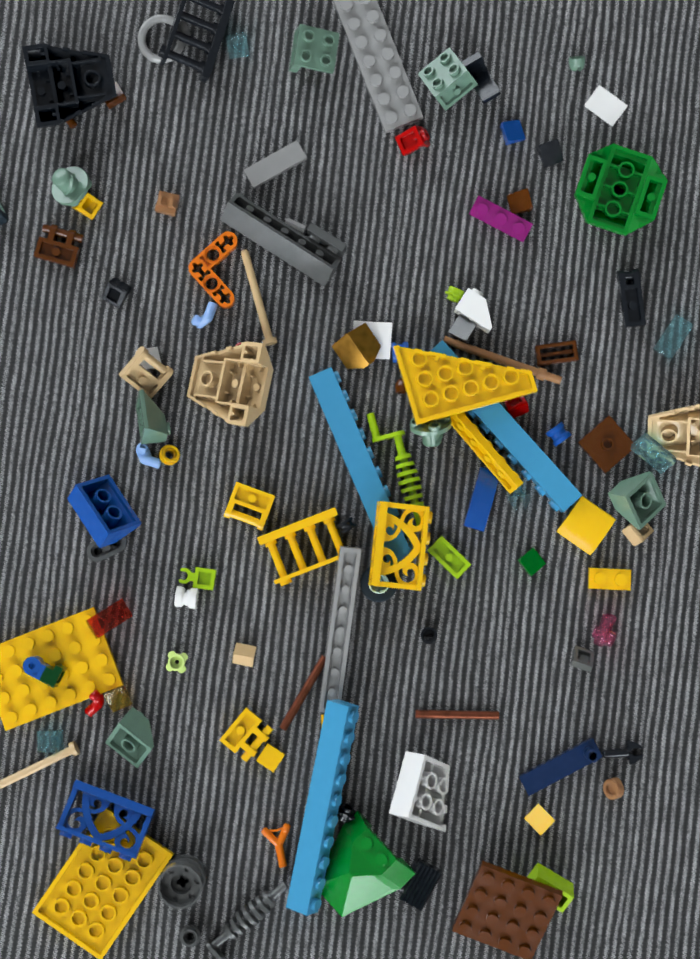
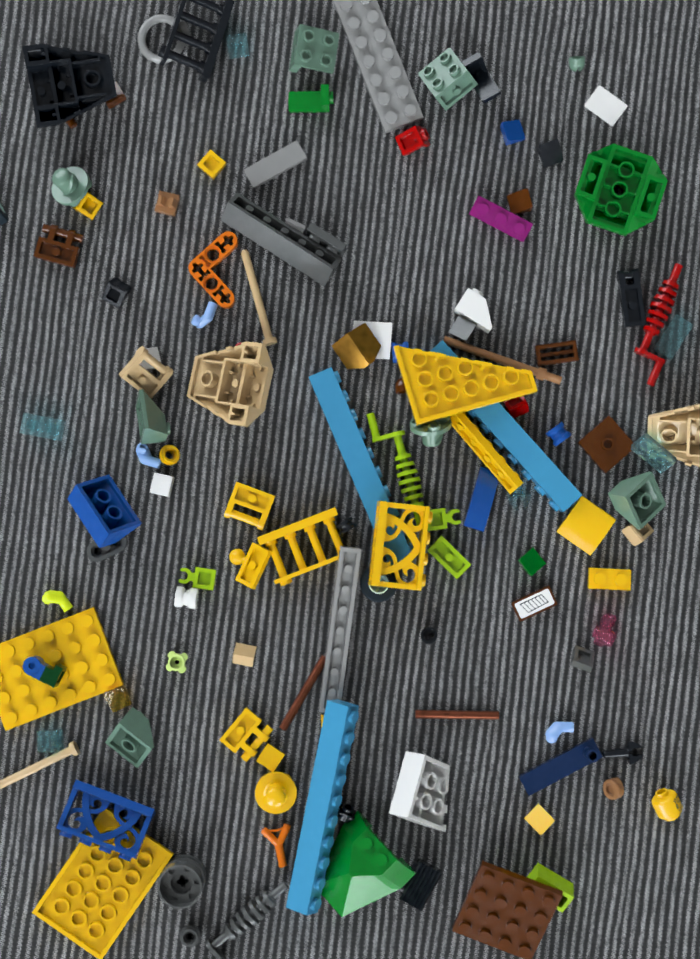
red arm [84,690,104,717] -> none
clear red plate [86,599,133,639] -> none
lime plate [445,286,465,303] -> none
none -> clear light blue plate [20,413,66,441]
none -> neon yellow arm [42,590,73,613]
none -> white slope [149,472,175,497]
none -> yellow tile [197,149,227,180]
none -> yellow plate [229,542,272,589]
none -> yellow plate [255,771,297,814]
none -> green bracket [288,84,334,113]
none -> lime plate [428,508,461,531]
none -> tile [511,585,557,622]
none -> light blue arm [545,721,574,743]
none -> red piece [634,263,683,387]
none -> yellow head [651,788,683,821]

